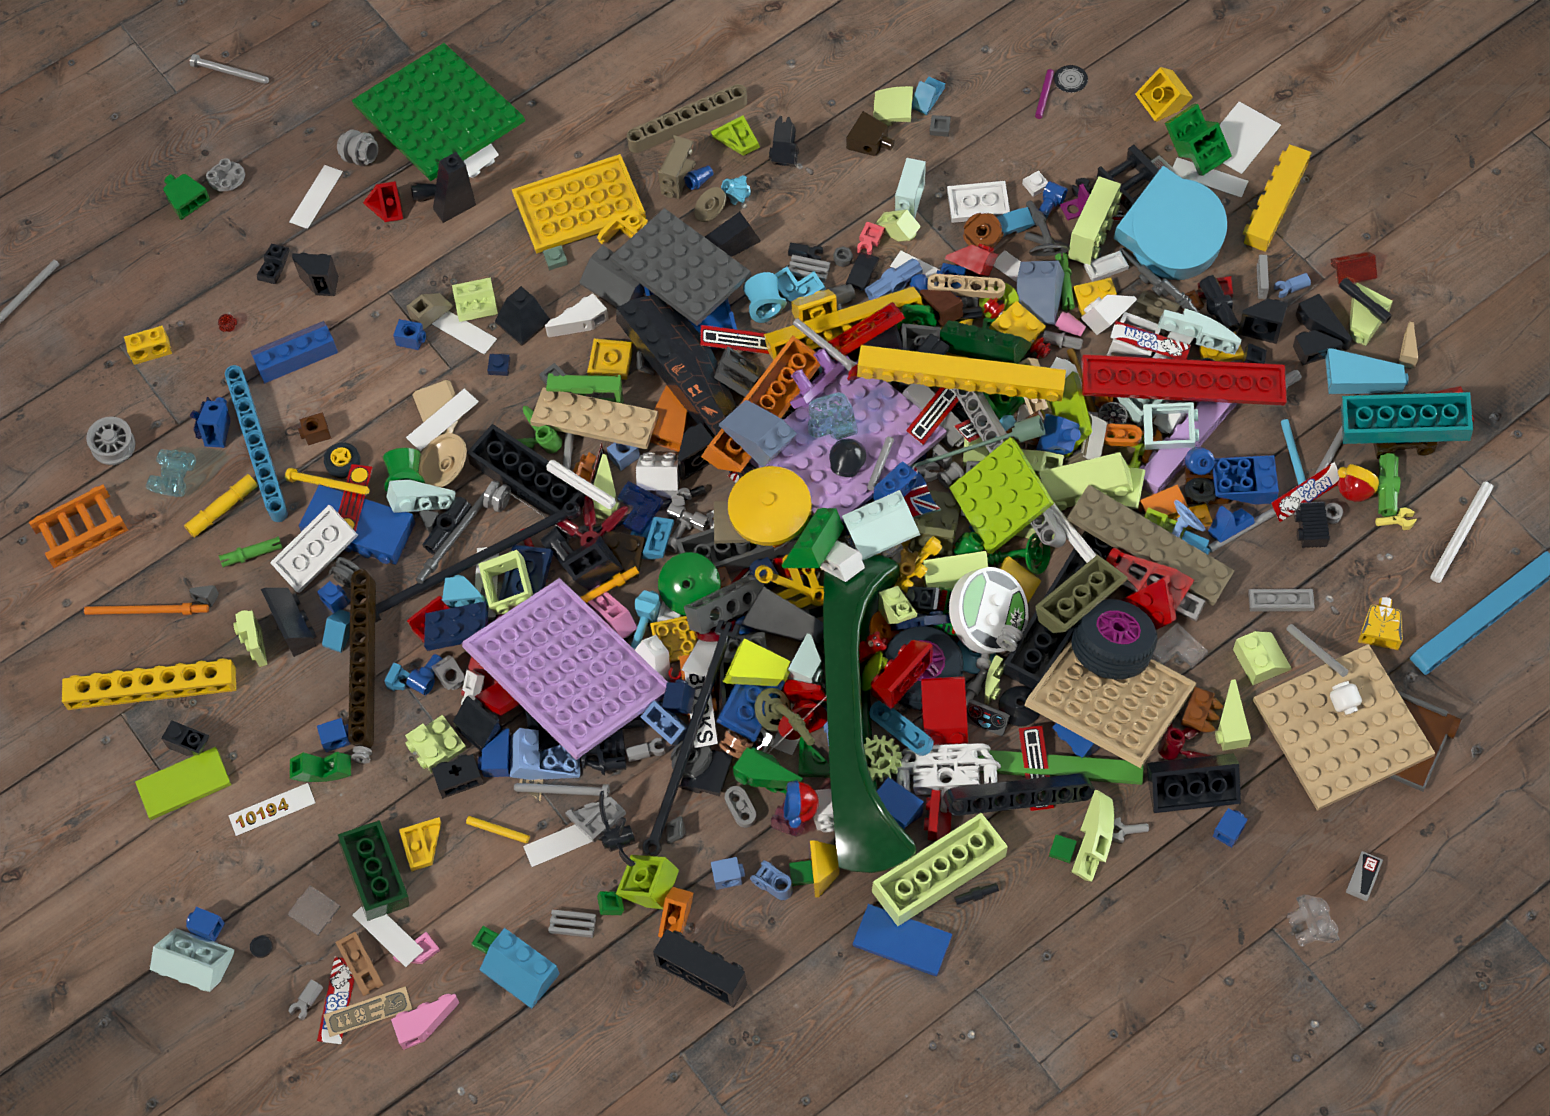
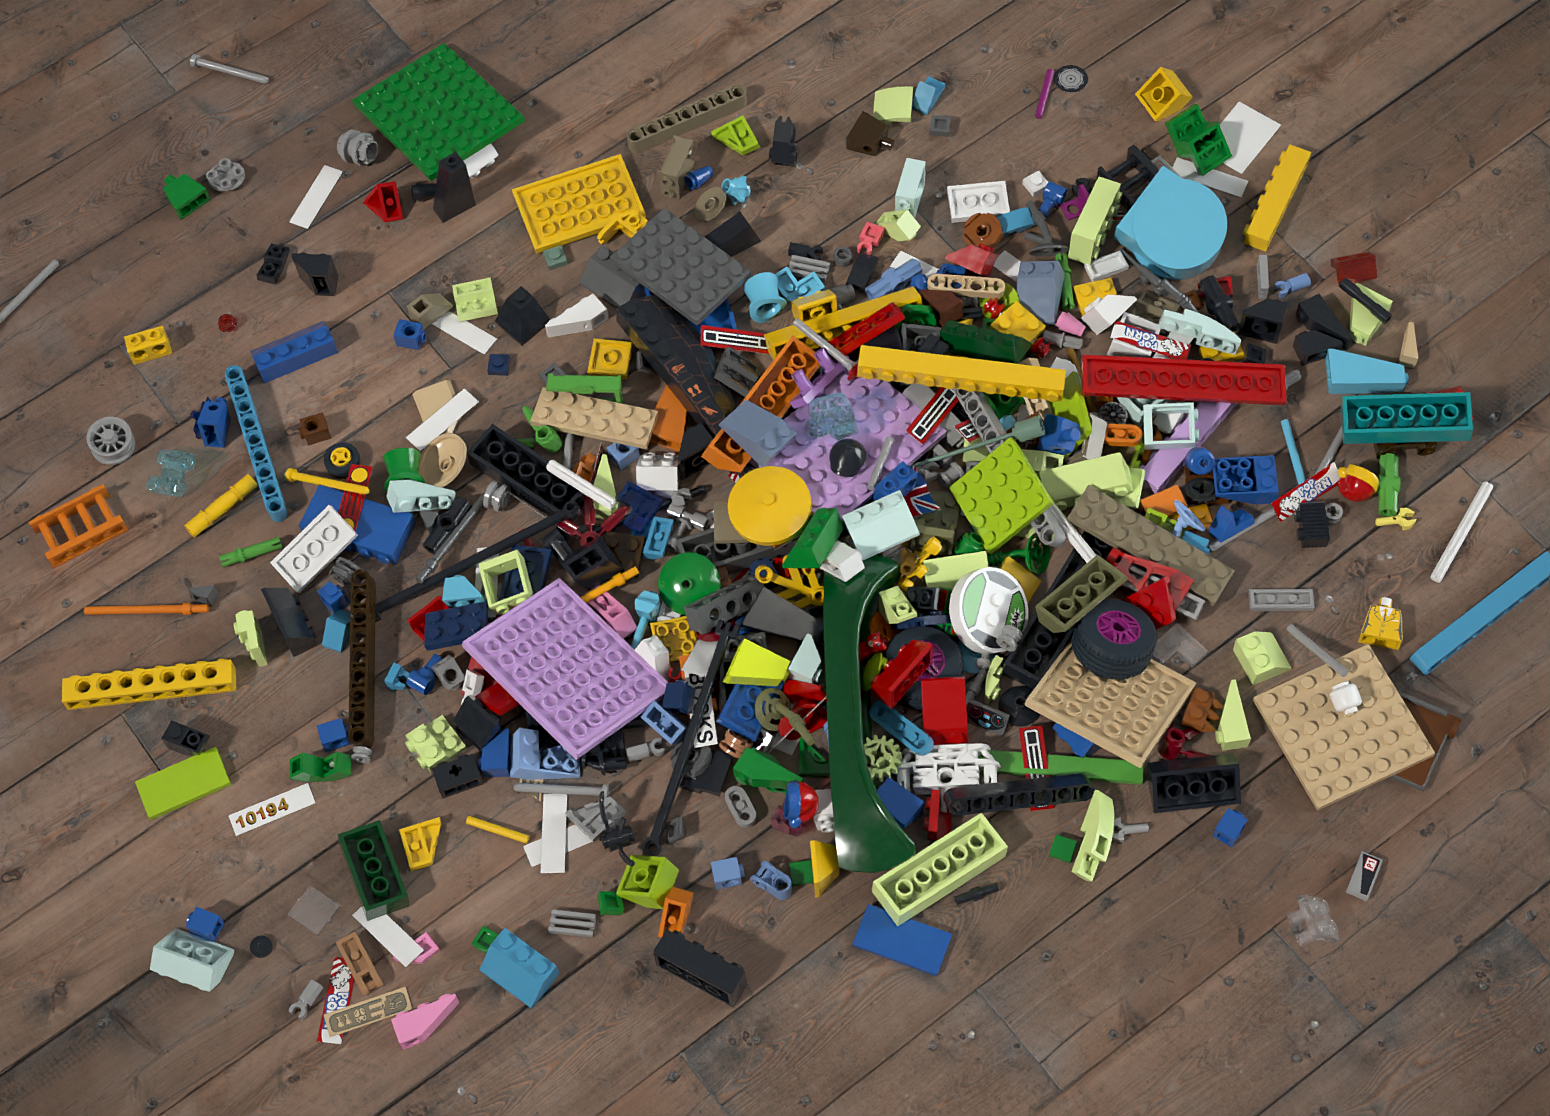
none -> white sticker [541,794,567,873]

